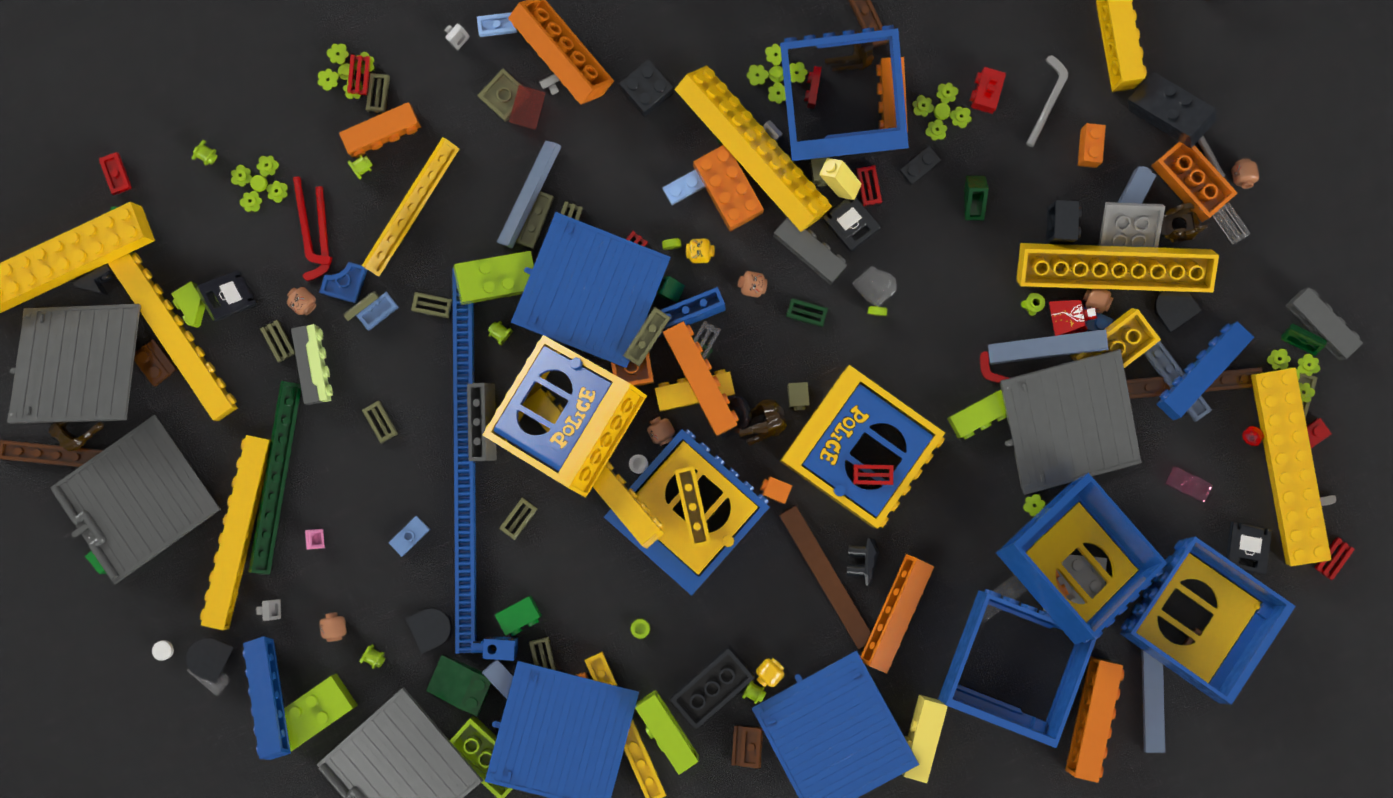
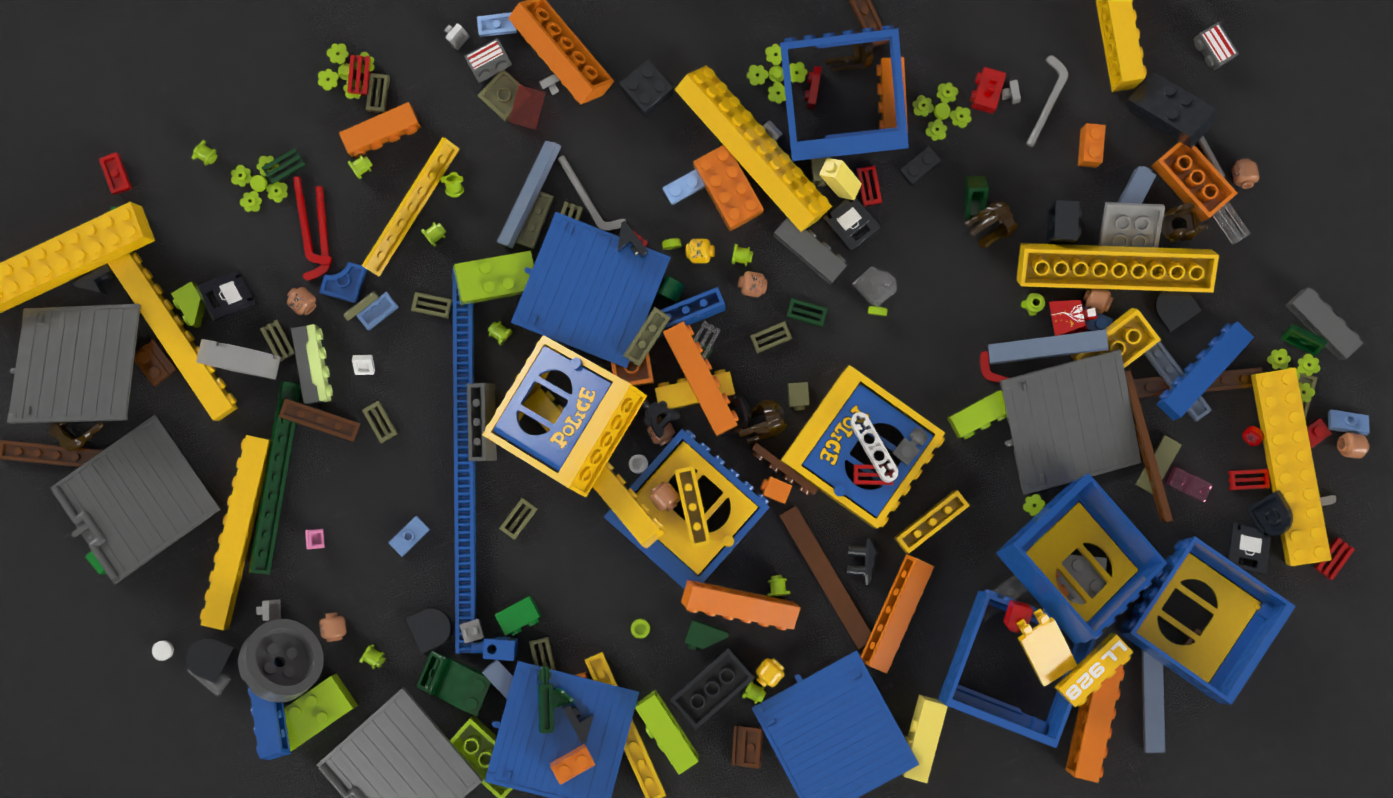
none -> light grey brick [196,339,281,380]
none -> dark grey brick [238,619,324,702]
none -> dark green tile [261,148,305,185]
none -> reddish brown plate [279,399,360,442]
none -> white plate [352,355,375,375]
none -> dark green tile [416,651,449,695]
none -> lime brick [421,222,446,247]
none -> lime brick [441,172,464,198]
none -> light grey tile [460,619,485,643]
none -> brick [464,38,512,83]
none -> dark green piece [537,666,575,734]
none -> orange brick [550,744,595,785]
none -> light grey piece [558,155,626,231]
none -> black slope [563,703,594,744]
none -> black slope [618,220,648,259]
none -> black piece [633,385,680,439]
none -> nougat head [650,482,679,512]
none -> orange brick [681,580,800,630]
none -> dark green slope [685,619,729,651]
none -> lime brick [732,244,753,266]
none -> olive tile [750,321,792,354]
none -> reddish brown plate [751,443,818,496]
none -> lime brick [767,575,790,597]
none -> white beam [850,412,898,483]
none -> dark grey plate [892,427,928,466]
none -> yellow brick [894,490,970,554]
none -> dark brown piece [964,202,1018,248]
none -> light grey tile [1001,80,1021,104]
none -> red brick [1003,599,1033,633]
none -> yellow tile [1017,609,1078,687]
none -> yellow brick [1054,633,1133,707]
none -> reddish brown tile [1125,370,1173,522]
none -> olive tile [1135,435,1182,495]
none -> brick [1193,22,1239,71]
none -> red tile [1228,469,1270,490]
none -> black tile [1246,490,1293,536]
none -> medium blue plate [1328,410,1370,435]
none -> nougat head [1337,432,1370,458]

